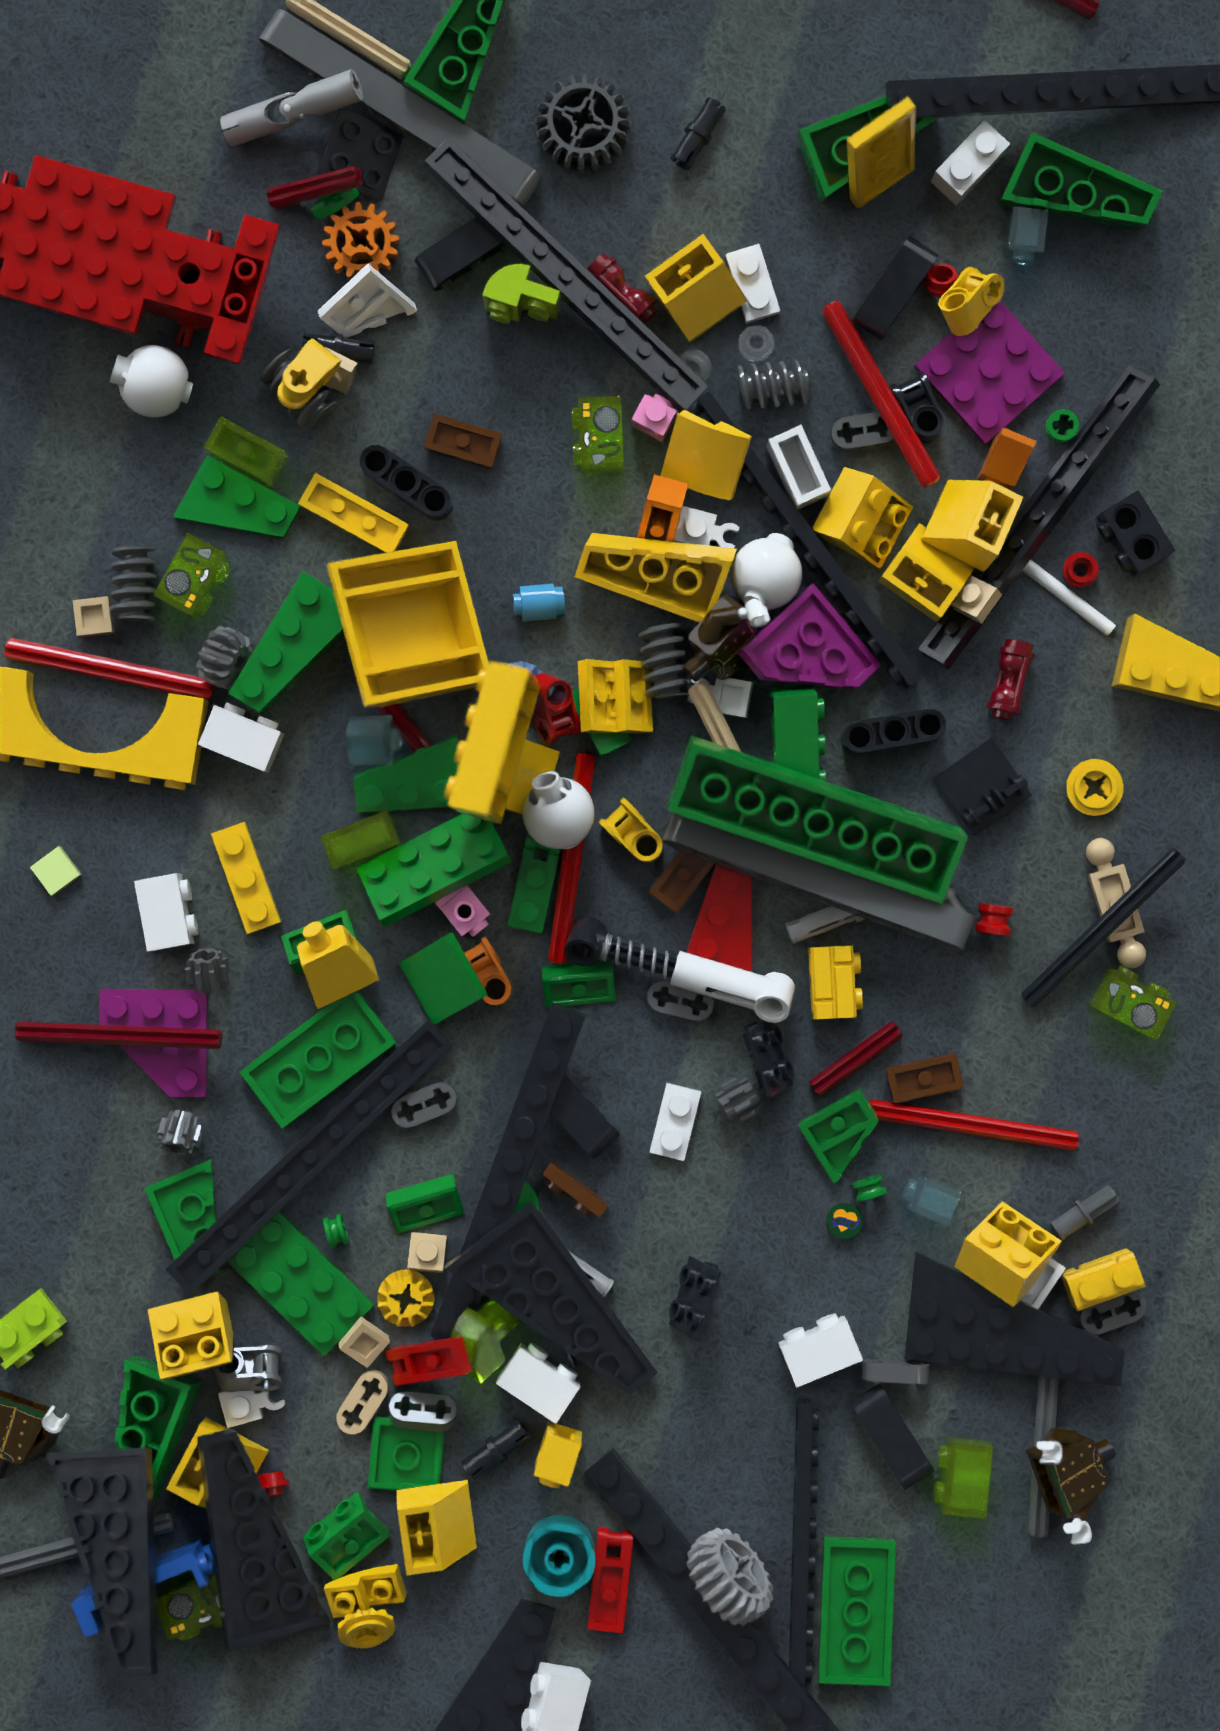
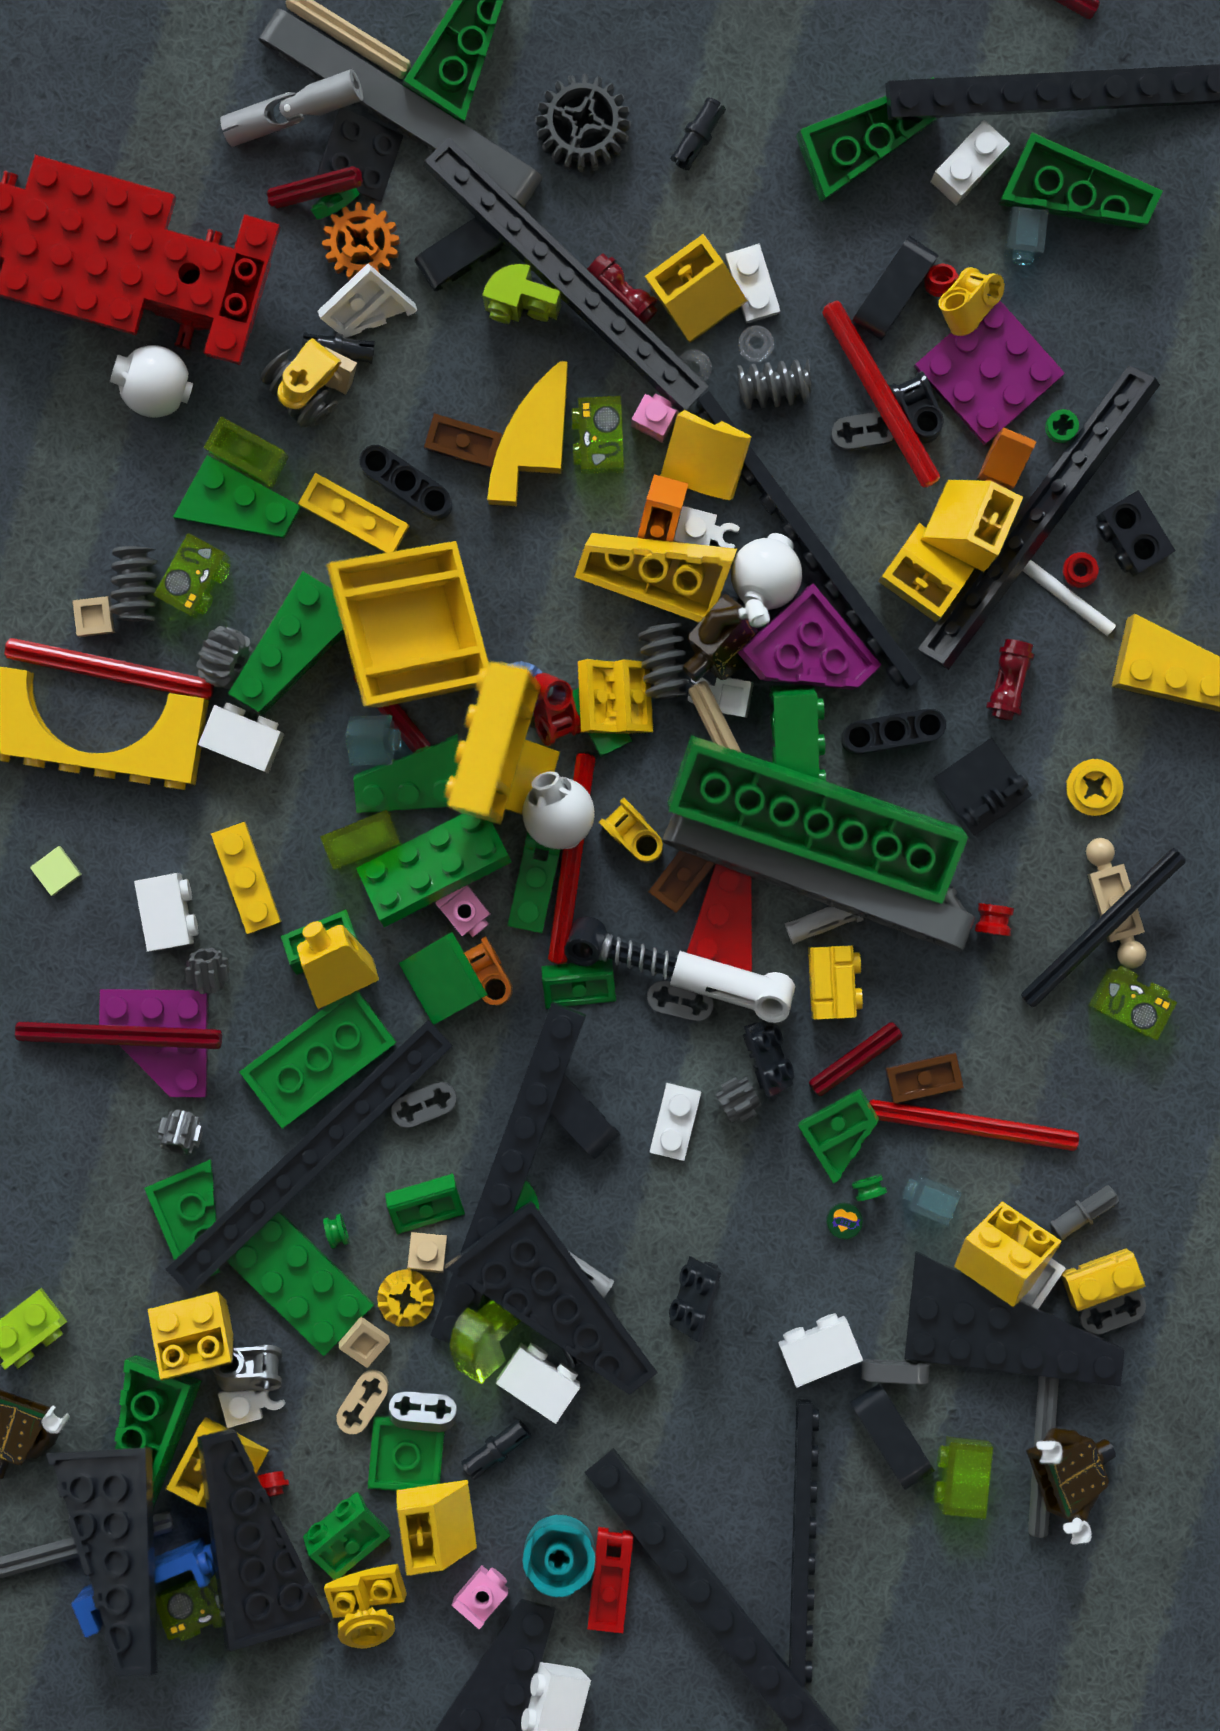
red plate [385,1336,472,1386] -> none
dark azure brick [513,583,565,622] -> none
yellow brick [534,1421,582,1488] -> none
reddish brown plate [542,1160,608,1218] -> none
light grey gear [687,1527,774,1626] -> none
white brick [766,425,831,510] -> none
yellow slope [812,467,913,570] -> none
green plate [817,1536,896,1686] -> none
yellow tile [847,97,915,209] -> none
tan plate [950,575,1002,624] -> none
none -> bright pink brick [452,1565,509,1629]
none -> yellow slope [487,361,568,506]

